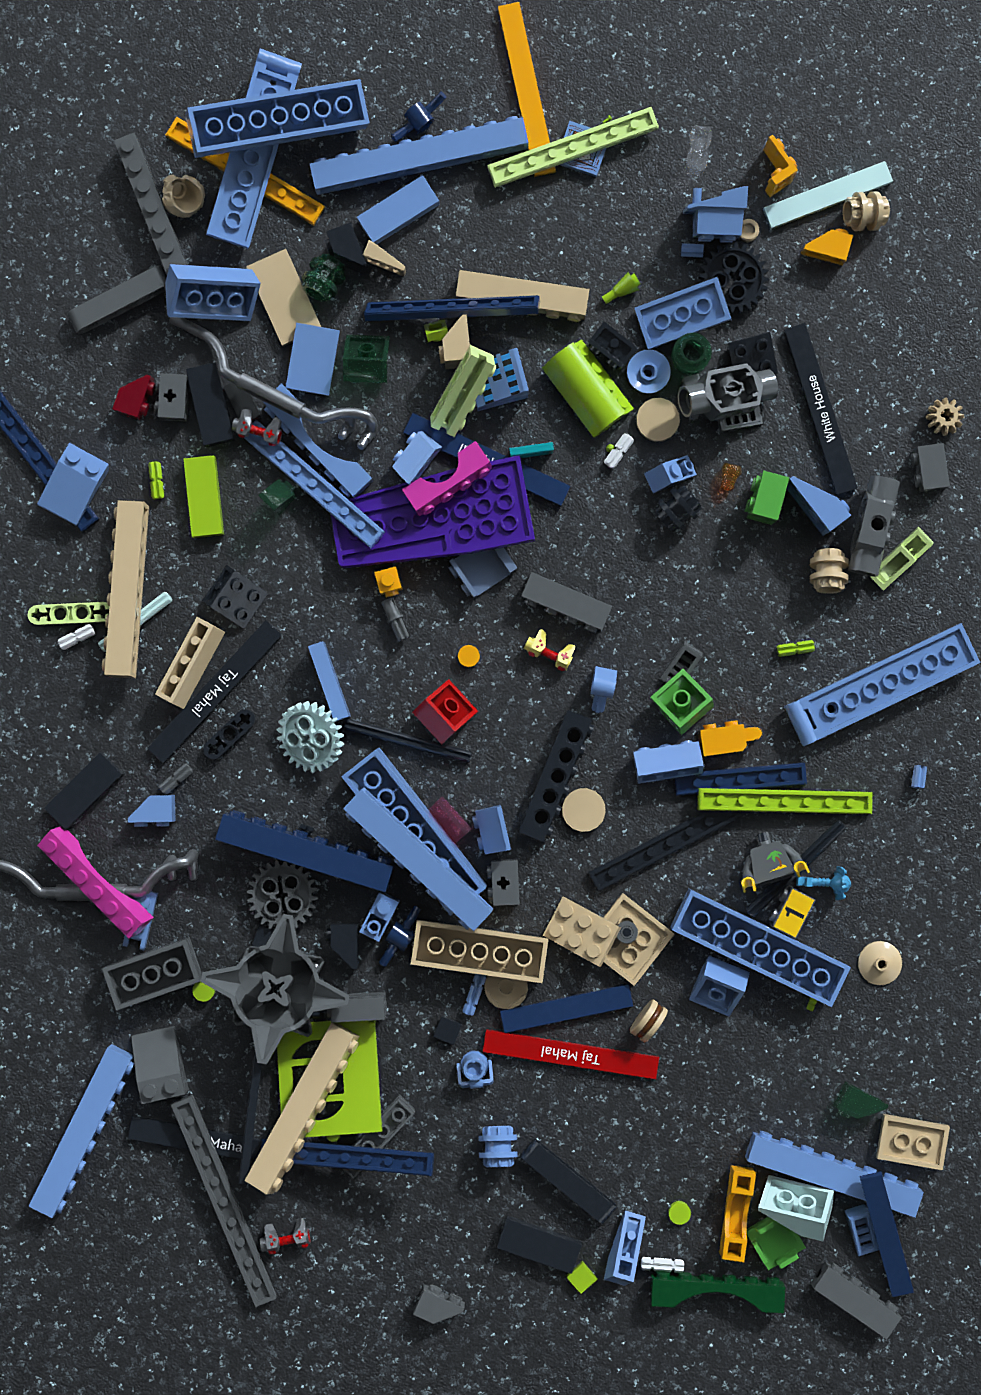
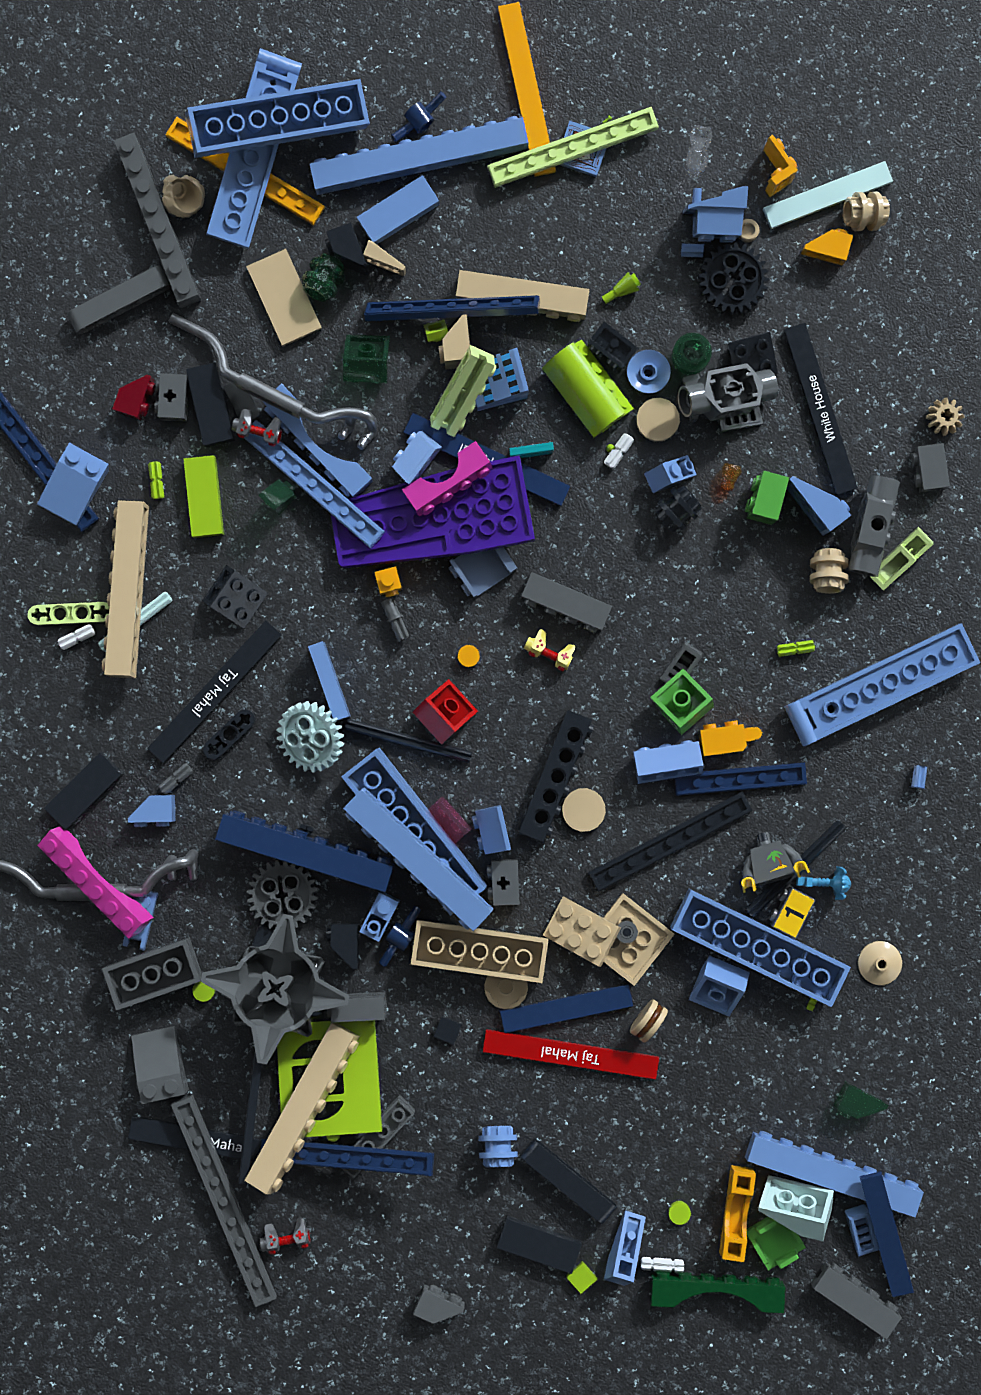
medium blue brick [29,1044,135,1218] -> none
tan brick [155,617,225,709] -> none
medium blue slope [165,264,261,321] -> none
medium blue tile [286,323,340,396] -> none
medium blue piece [457,1051,494,1089] -> none
medium blue axle [463,974,486,1016] -> none
medium blue beam [591,666,617,713] -> none
medium blue plate [635,277,732,350] -> none
lime tile [698,788,872,814] -> none
tan plate [876,1114,950,1170] -> none

